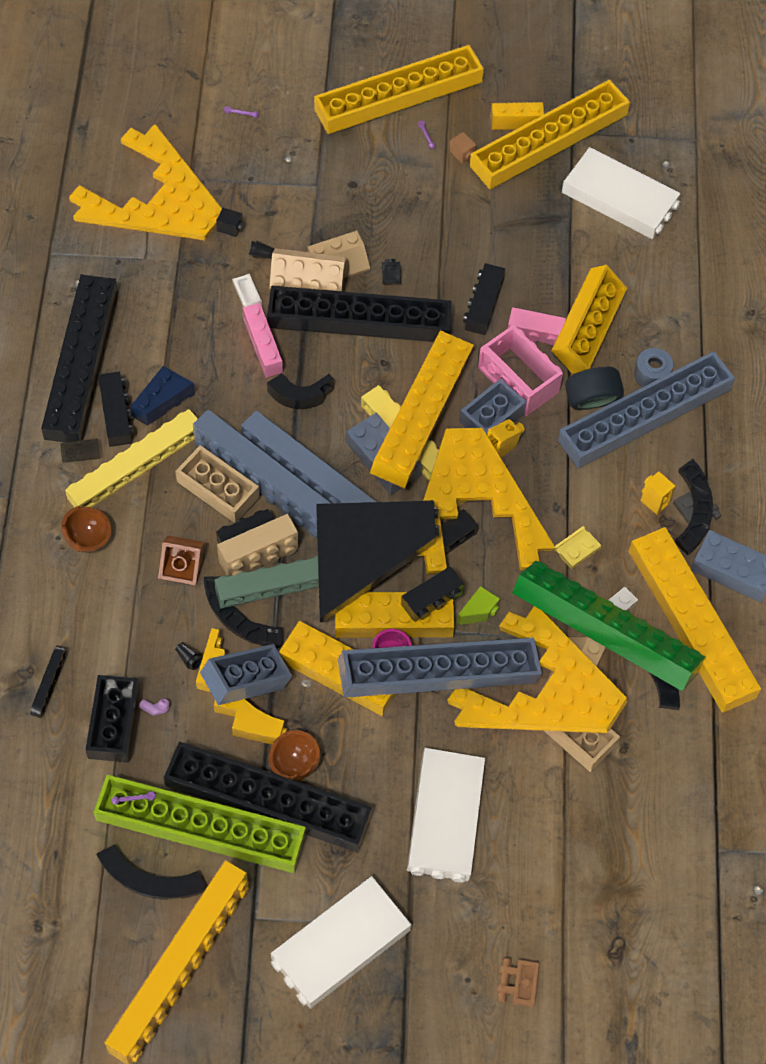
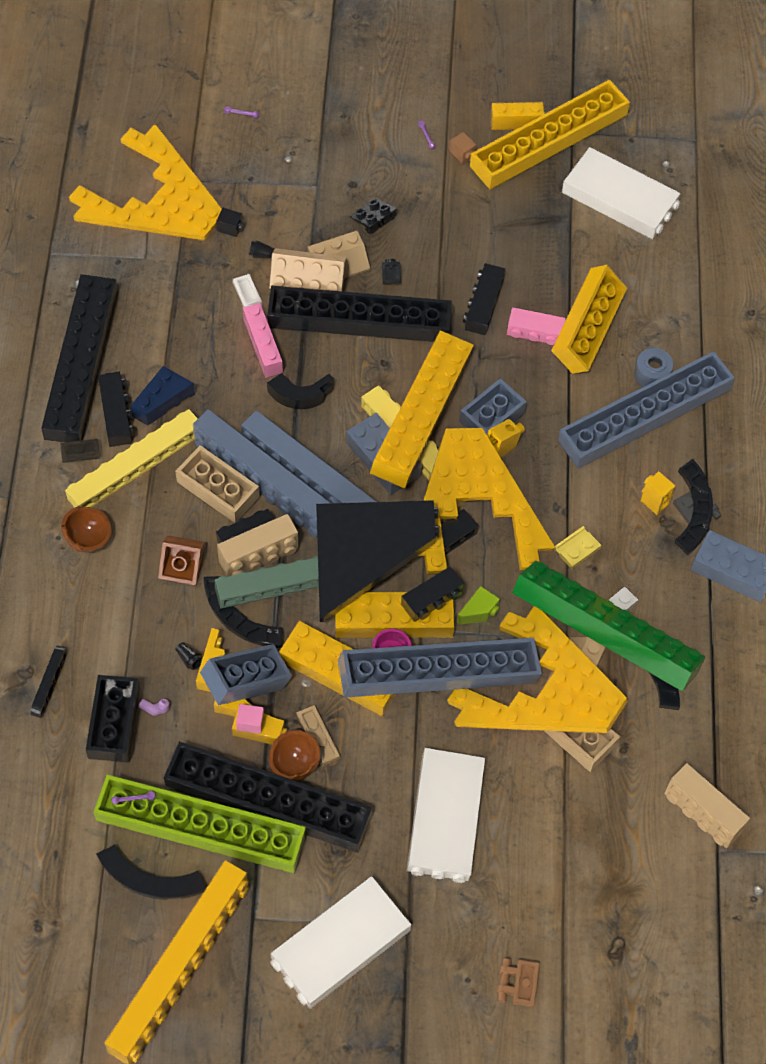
yellow brick [314,45,484,134] -> none
bright pink hose [478,325,563,416] -> none
black wheel [565,366,624,410] -> none
yellow brick [629,527,761,713] -> none
none -> bright pink panel [236,704,264,734]
none -> tan tile [296,705,340,766]
none -> black hinge [350,198,397,234]
none -> tan brick [664,763,750,849]

